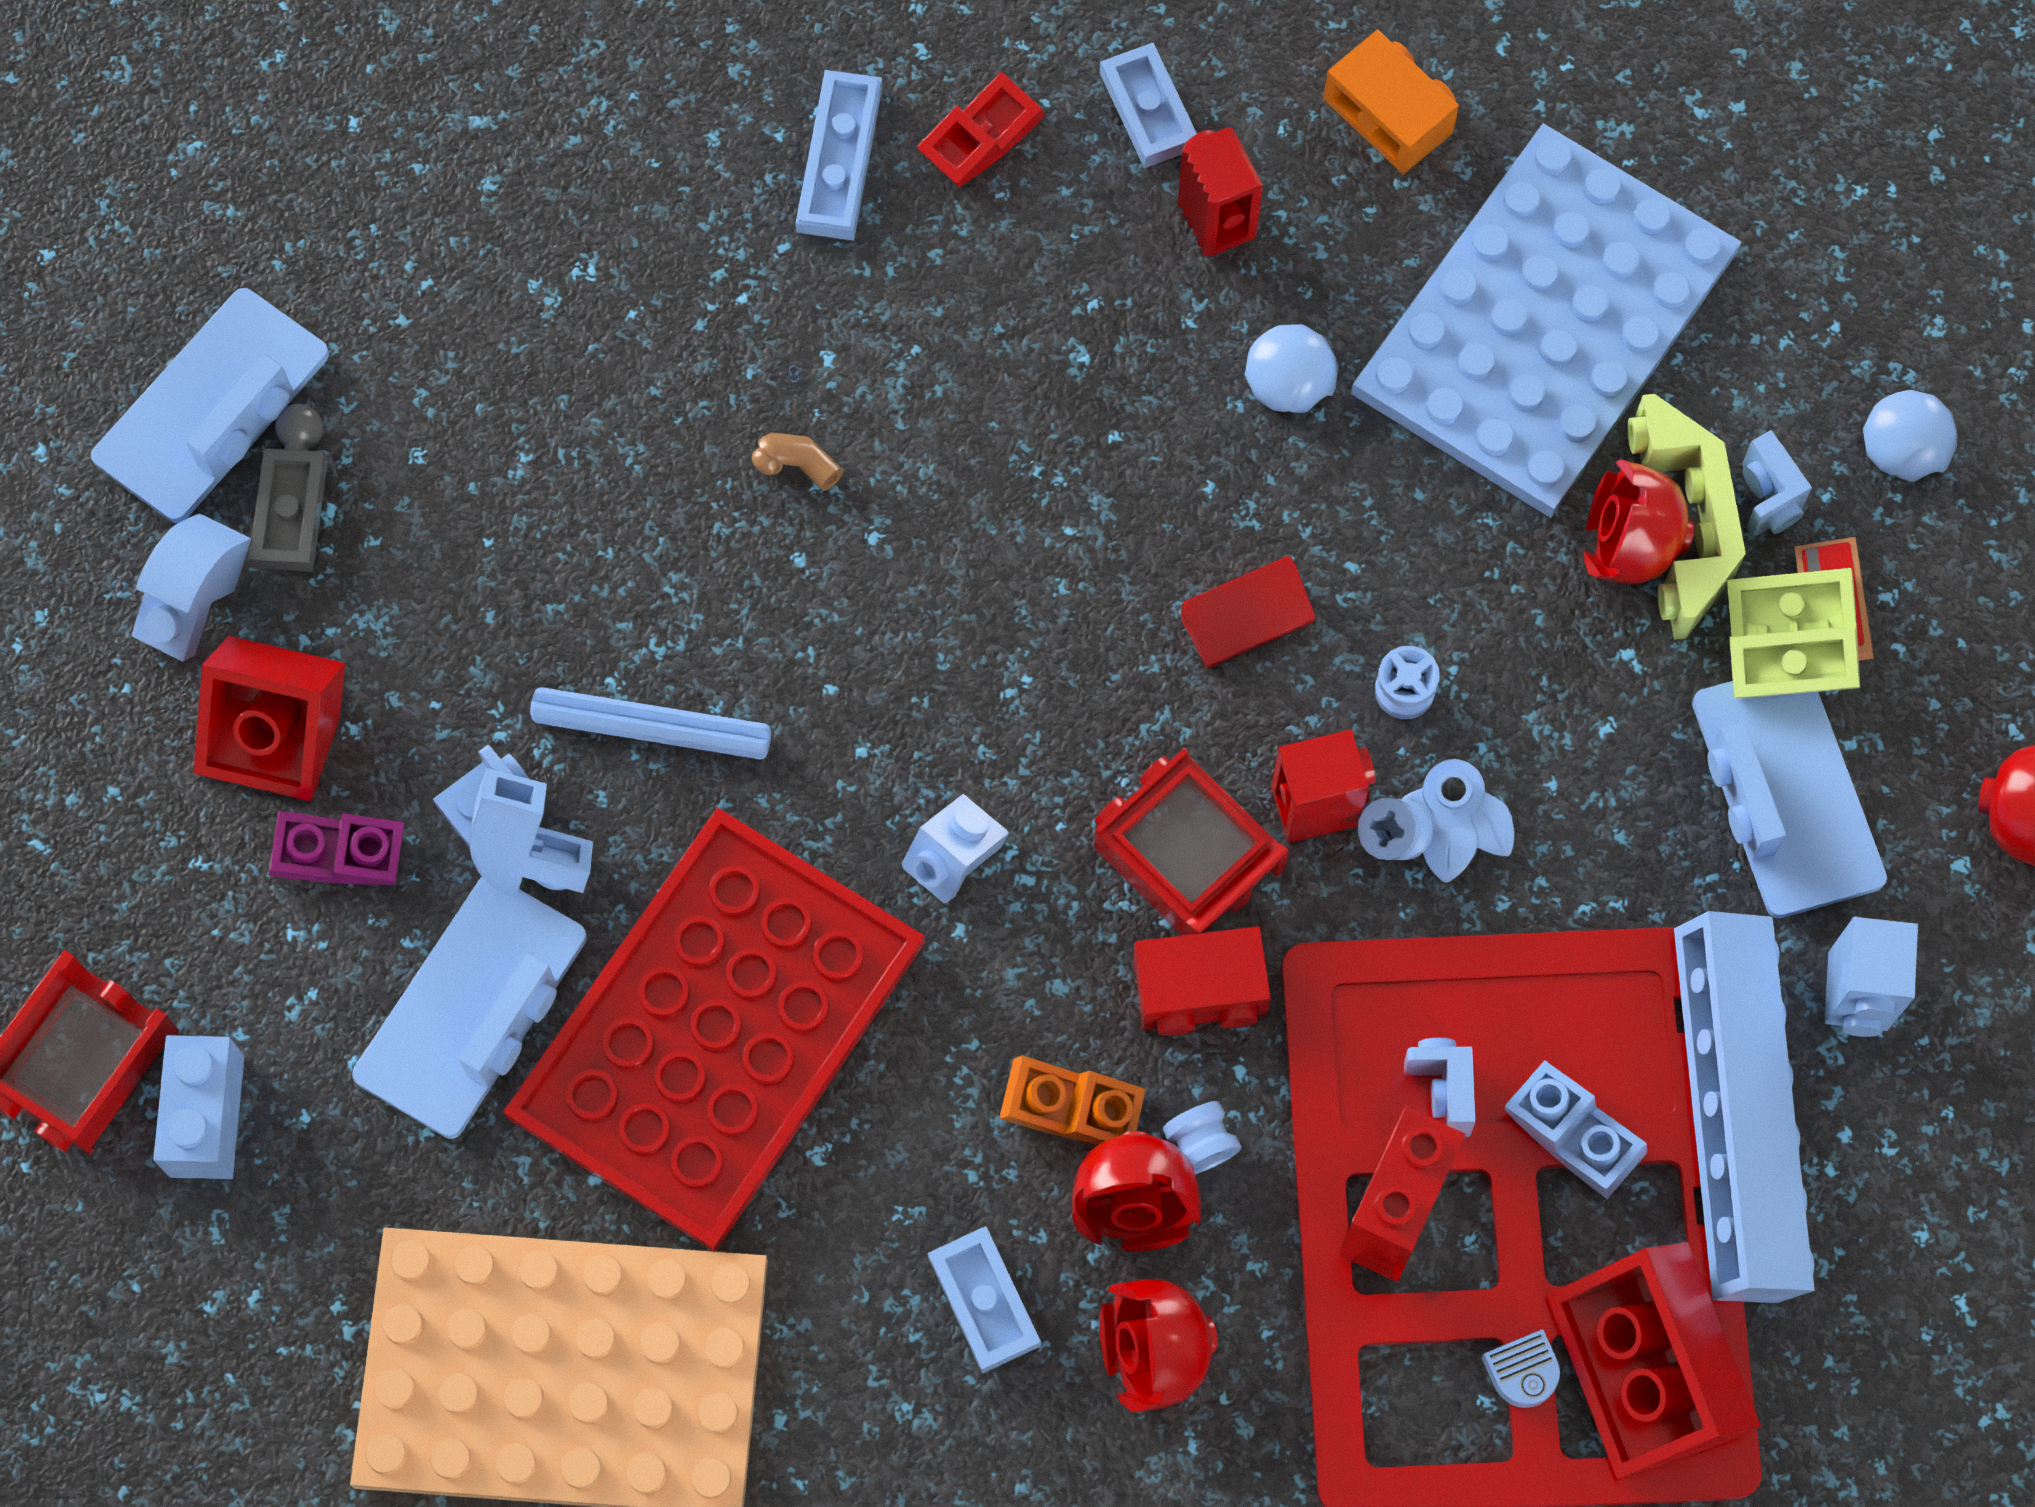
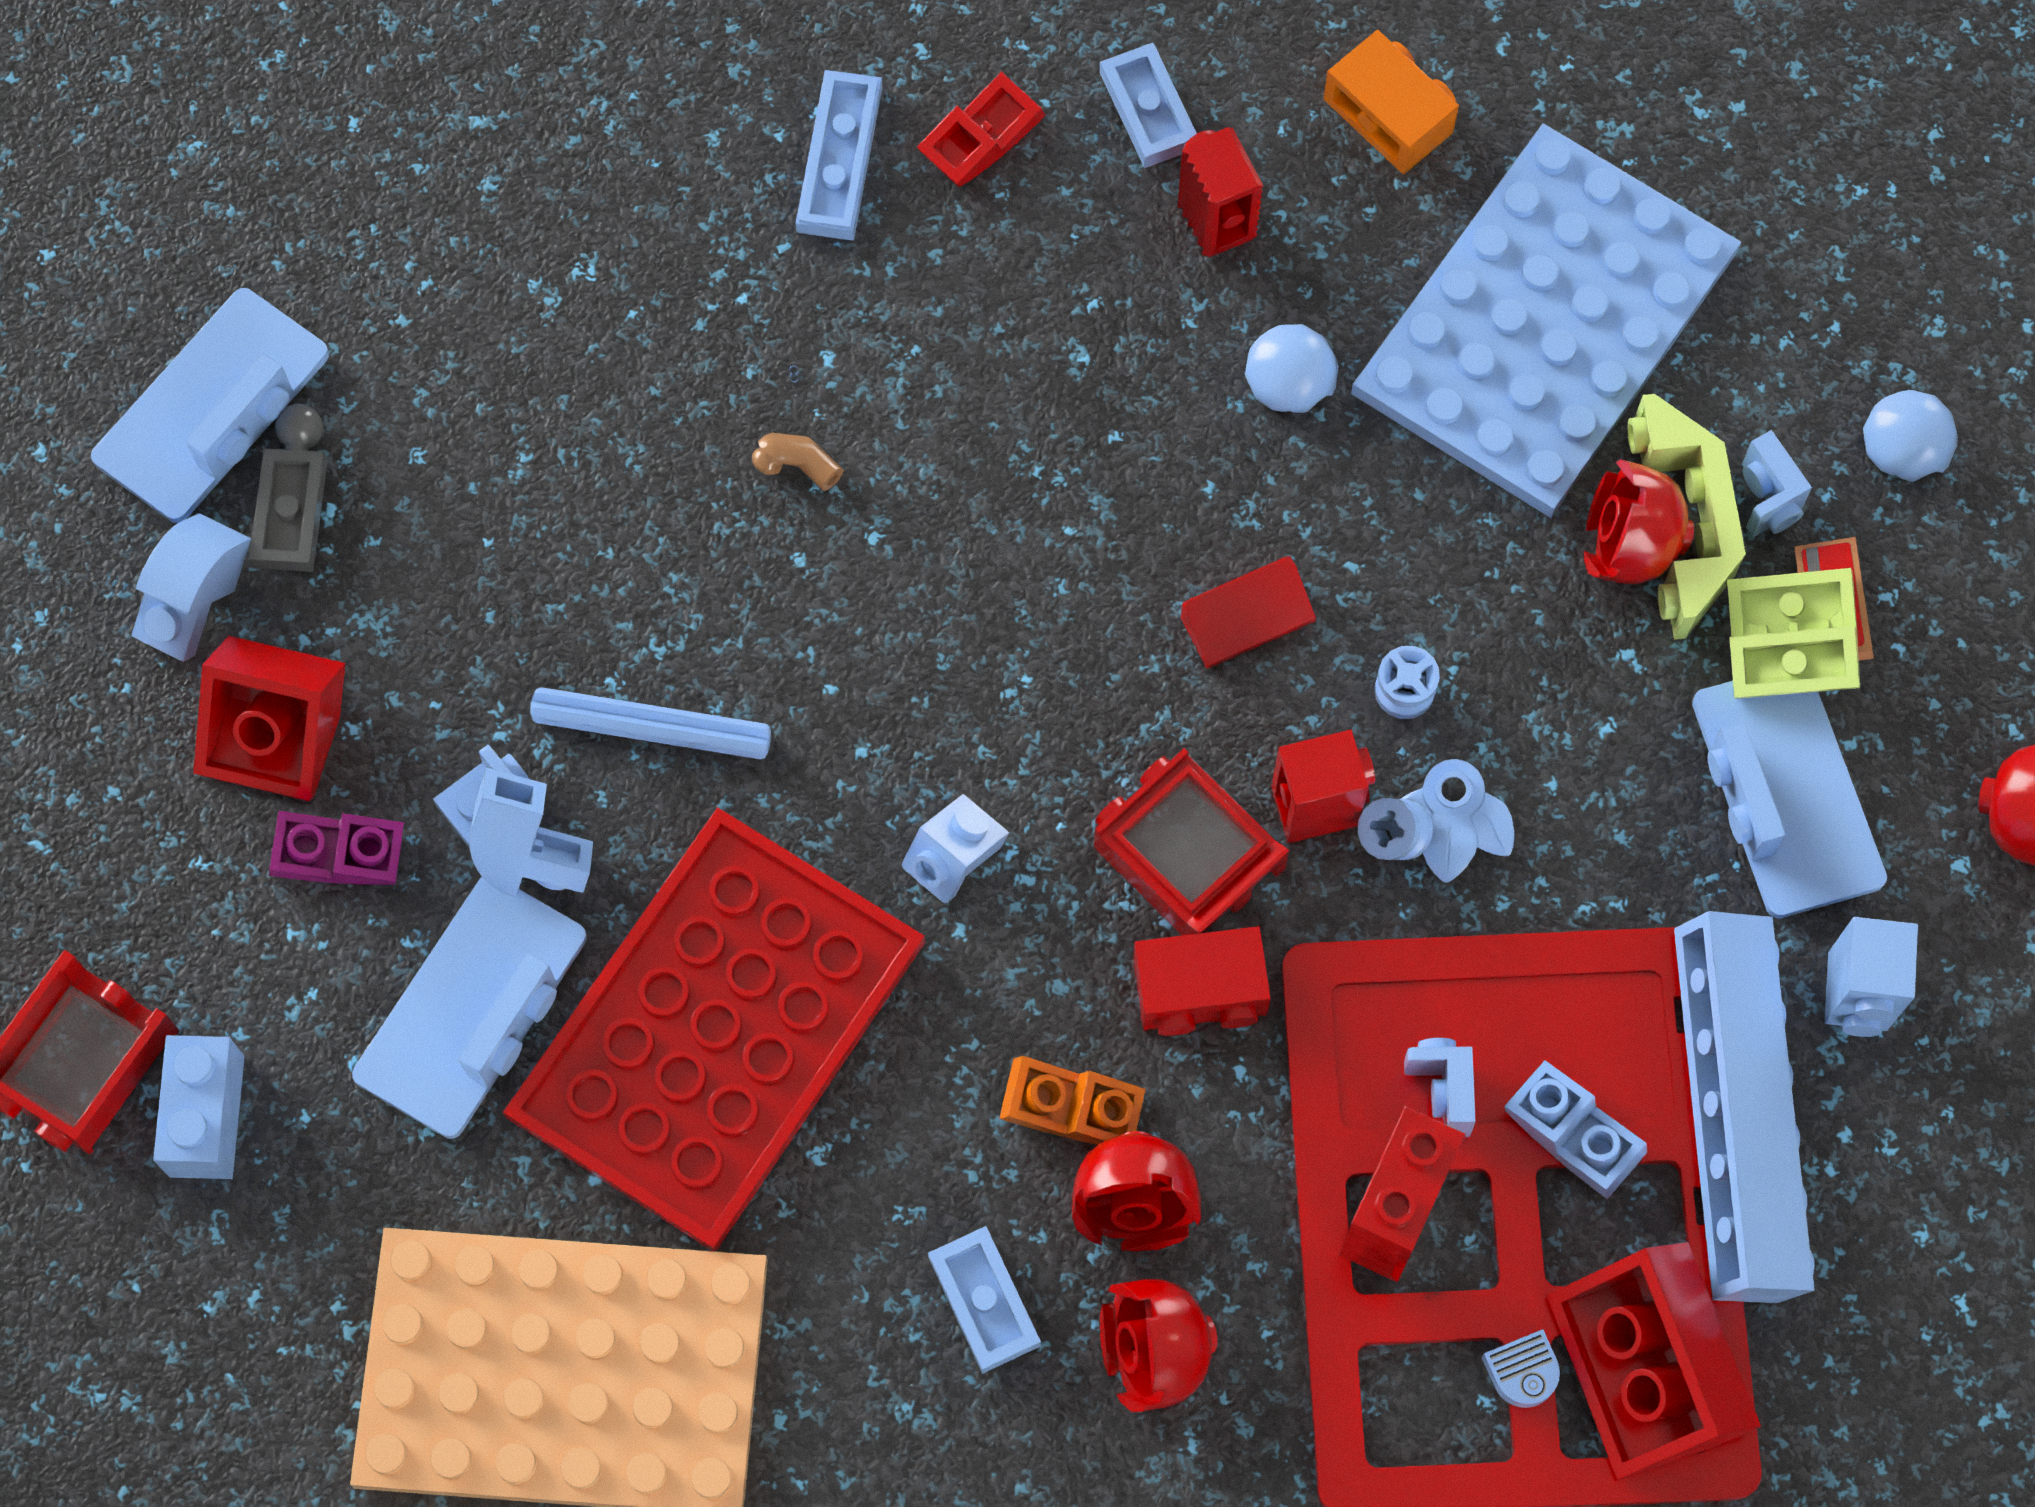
light blue wheel [1163,1101,1241,1174] -> none

